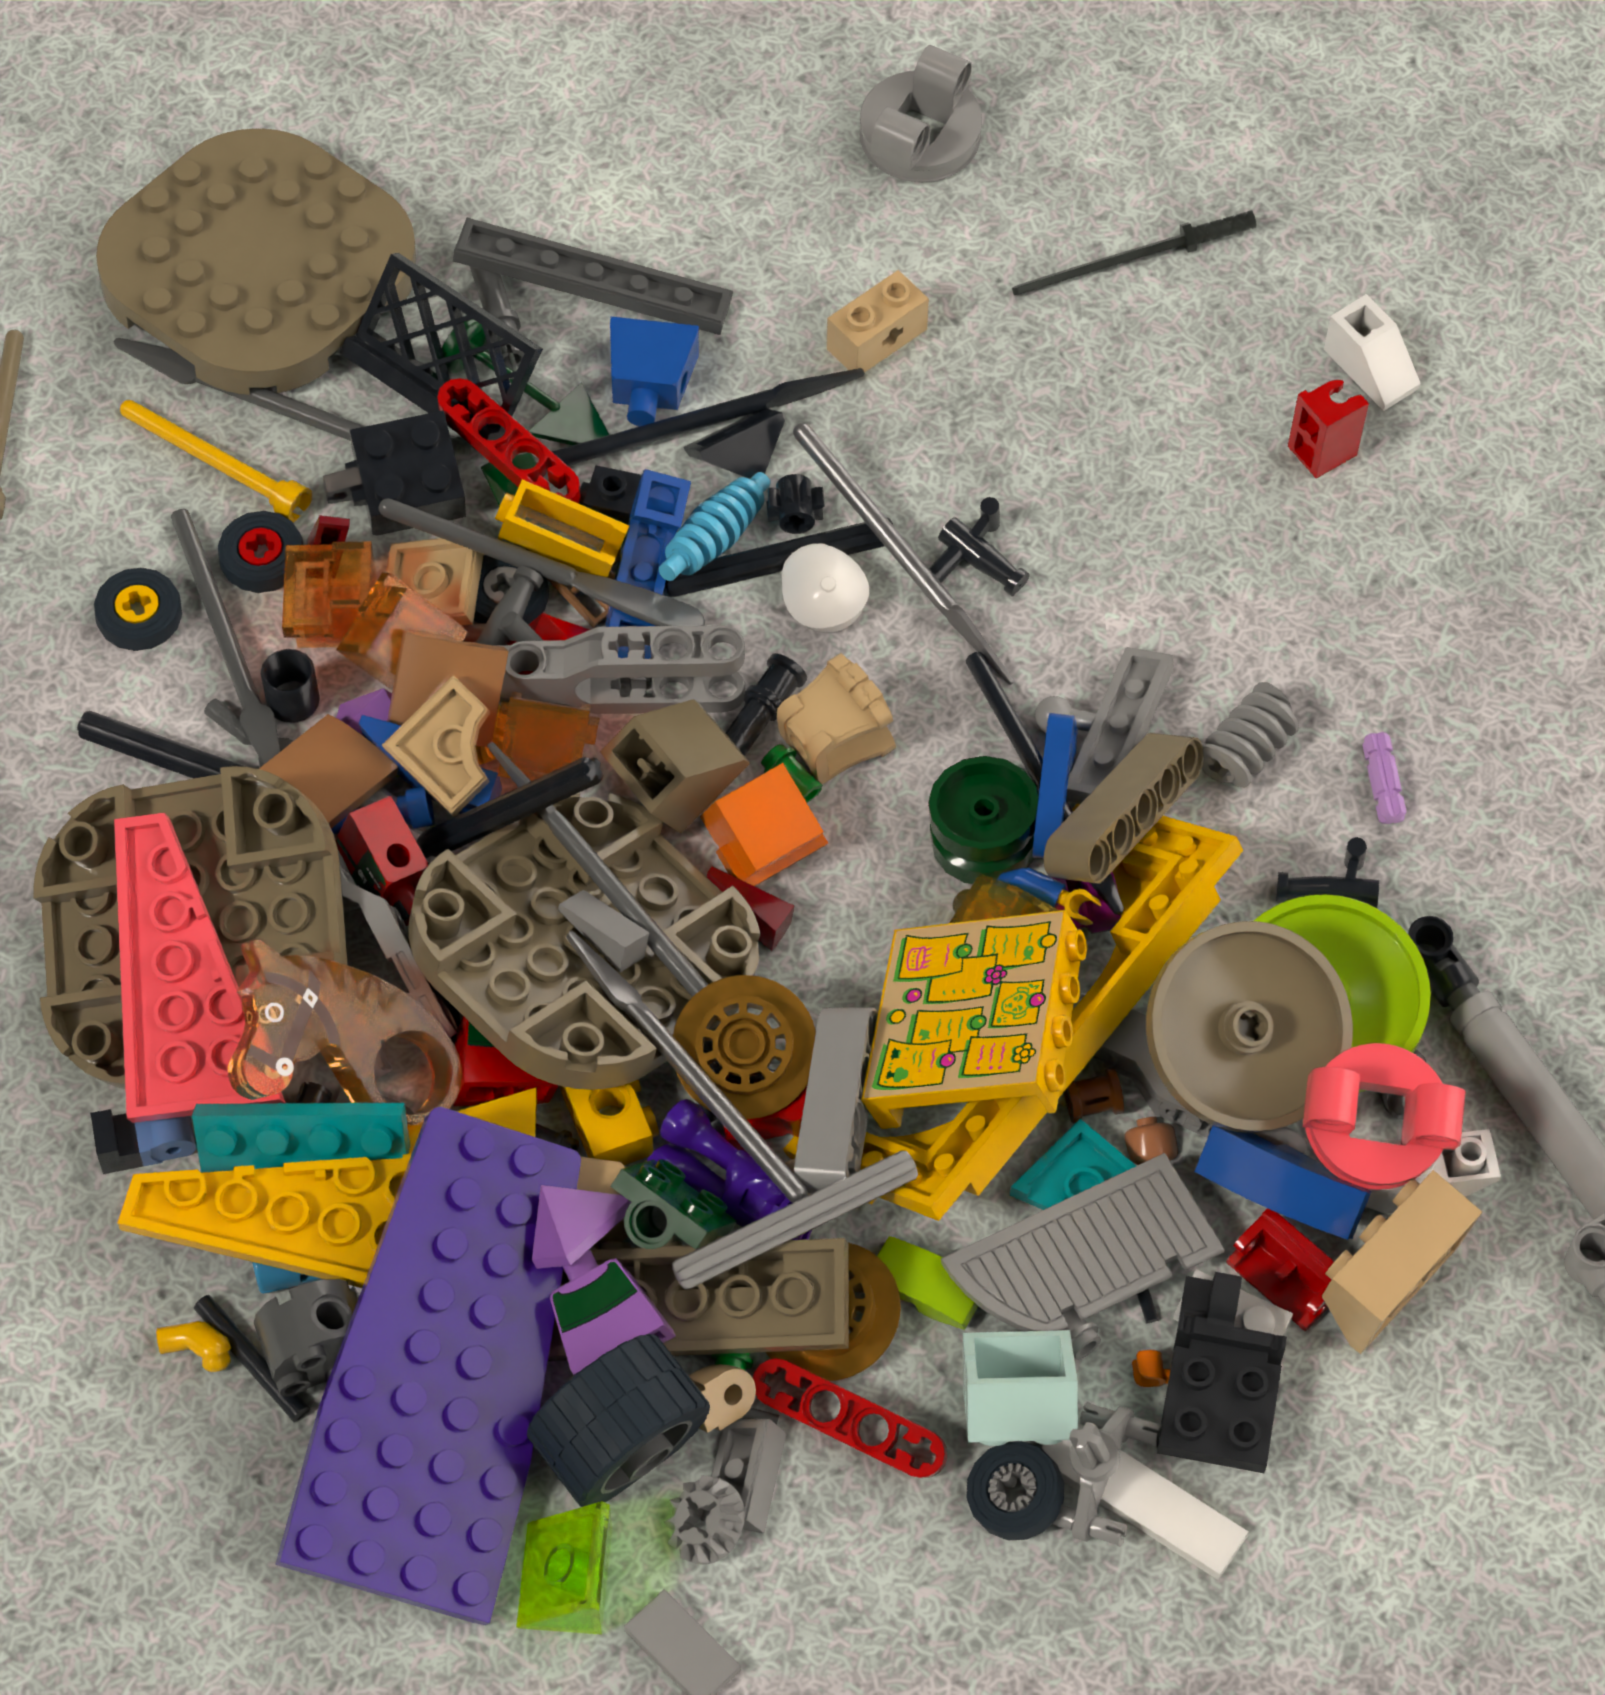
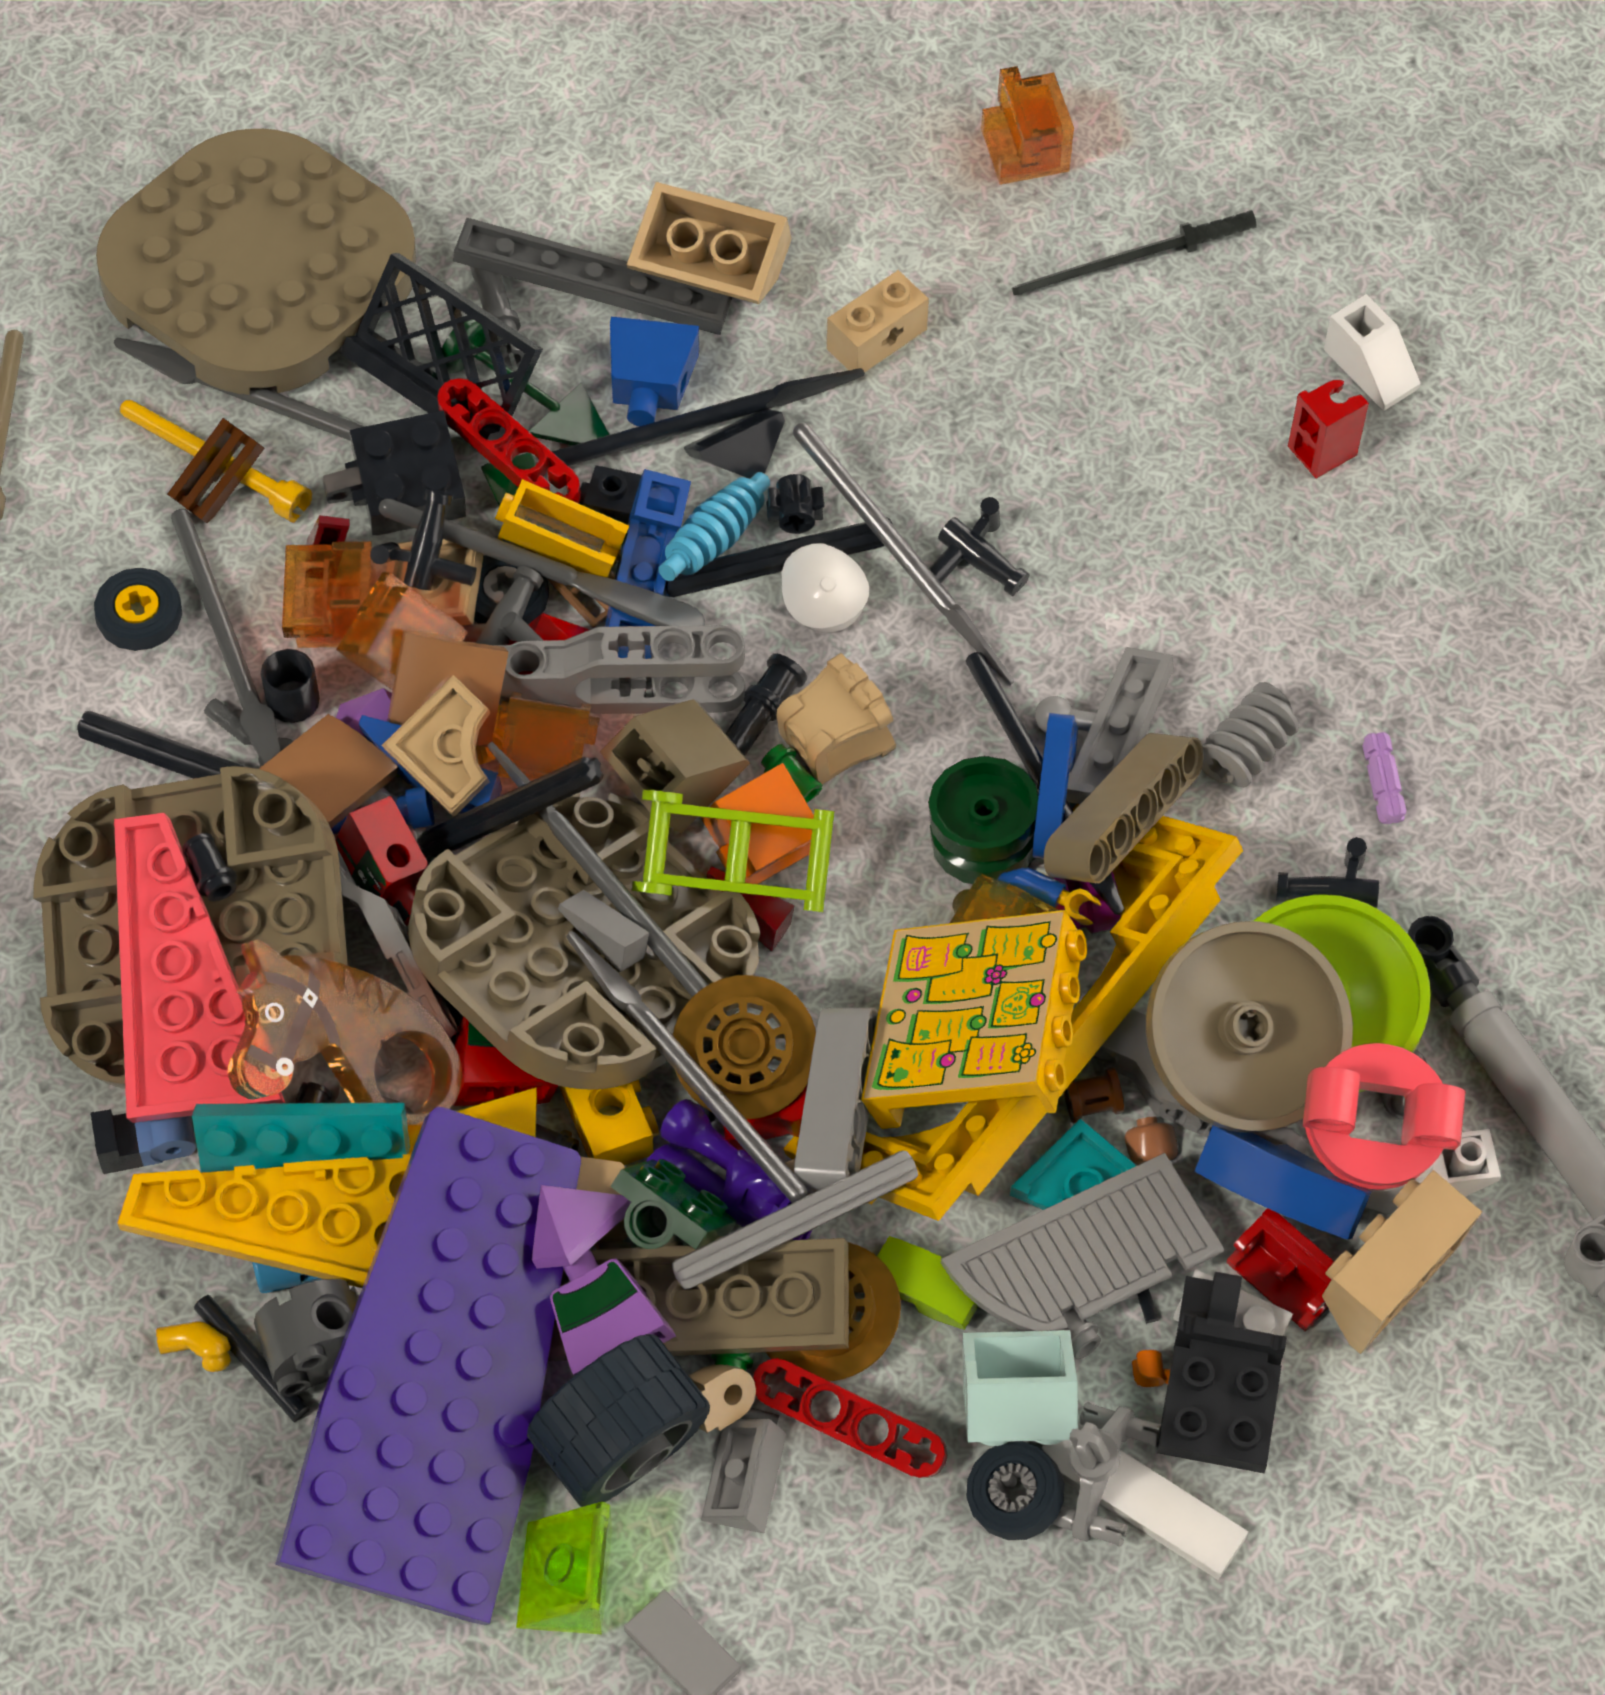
black bush [218,511,305,593] -> none
light grey gear [664,1475,745,1565] -> none
light grey piece [859,45,982,182] -> none
none -> reddish brown tile [167,418,265,523]
none -> black pin [182,833,237,902]
none -> black piece [370,488,477,590]
none -> tan slope [626,182,792,304]
none -> lime piece [631,790,835,912]
none -> clear orange plate [981,66,1074,185]

